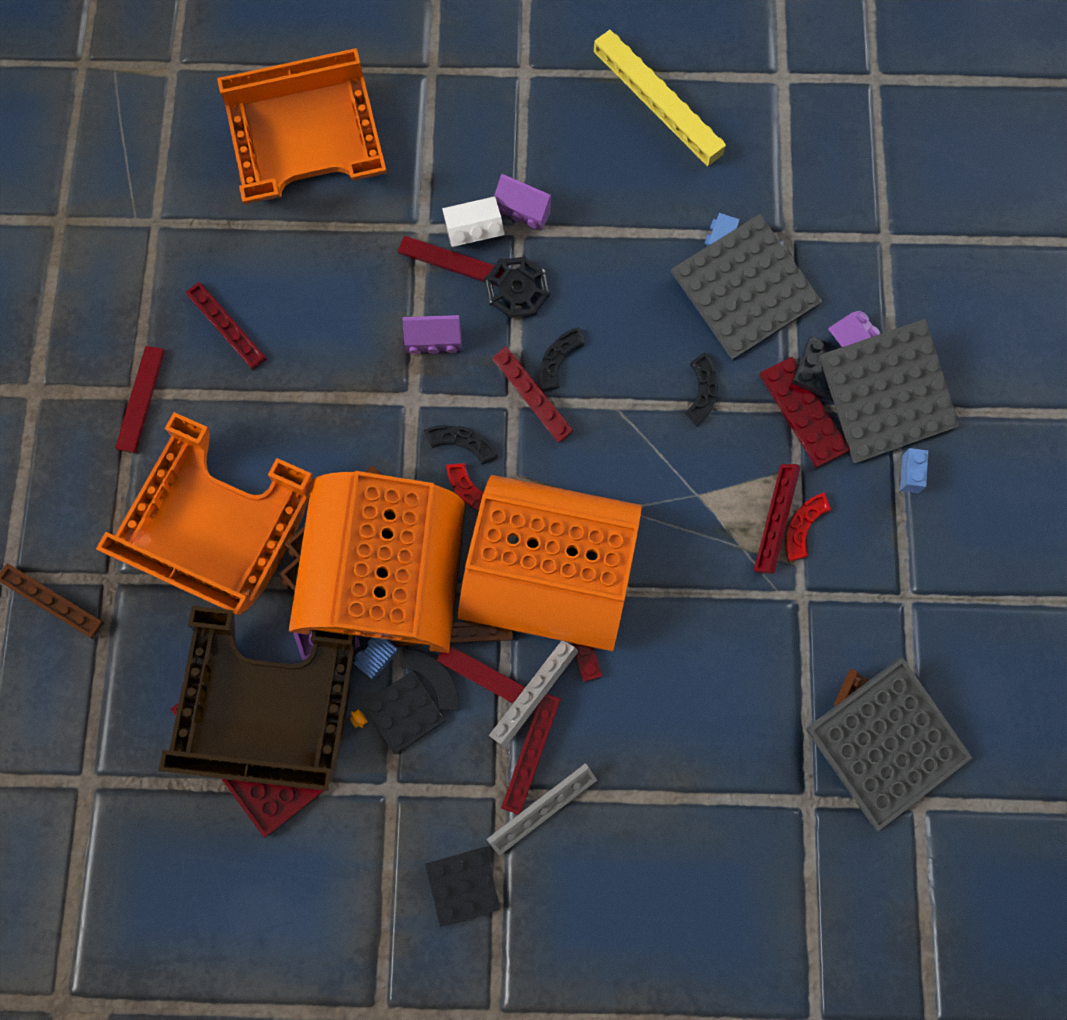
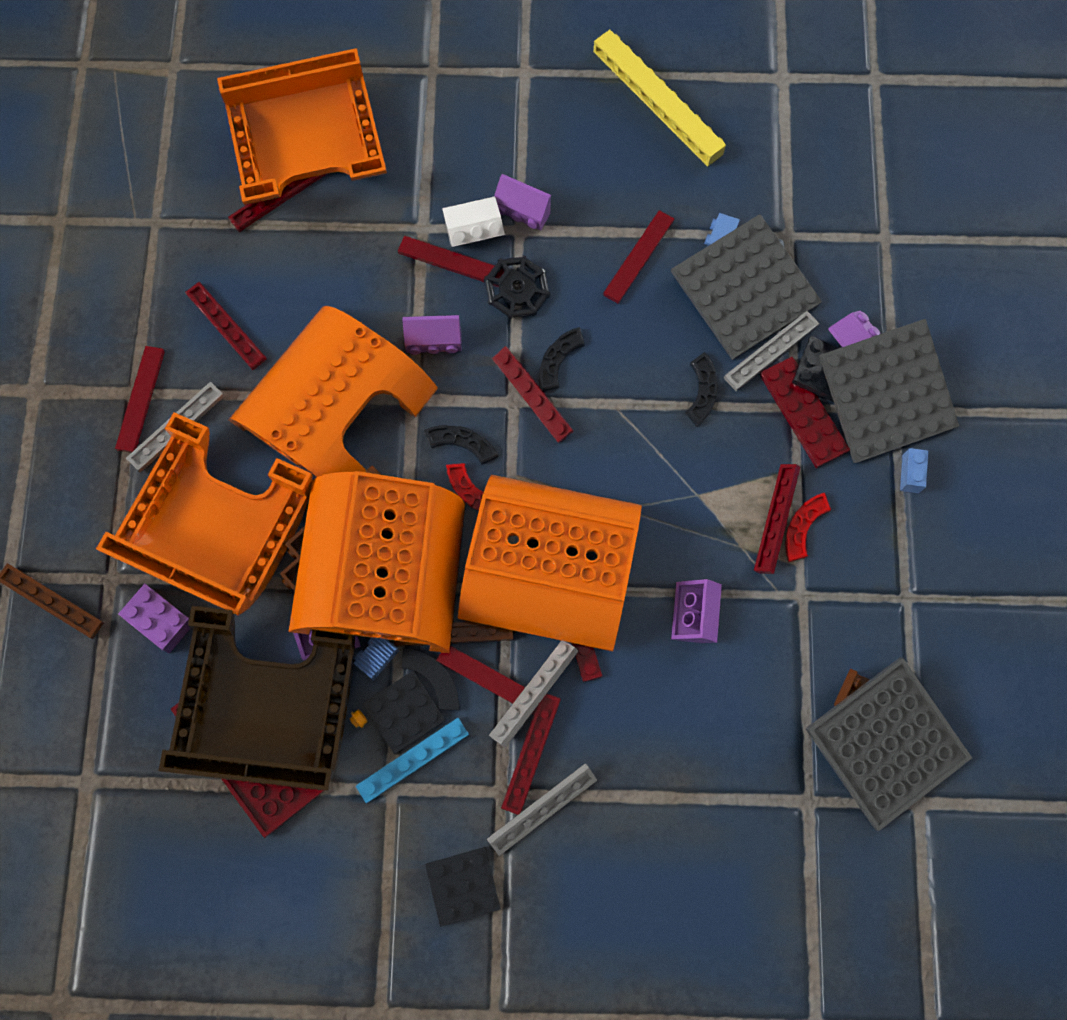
none -> medium lavender brick [118,583,191,653]
none -> light grey plate [126,382,225,473]
none -> dark red tile [228,174,326,232]
none -> orange slope [229,306,438,478]
none -> dark azure plate [356,718,469,804]
none -> dark red tile [603,210,674,304]
none -> medium lavender slope [671,579,722,643]
none -> light grey plate [724,311,819,391]

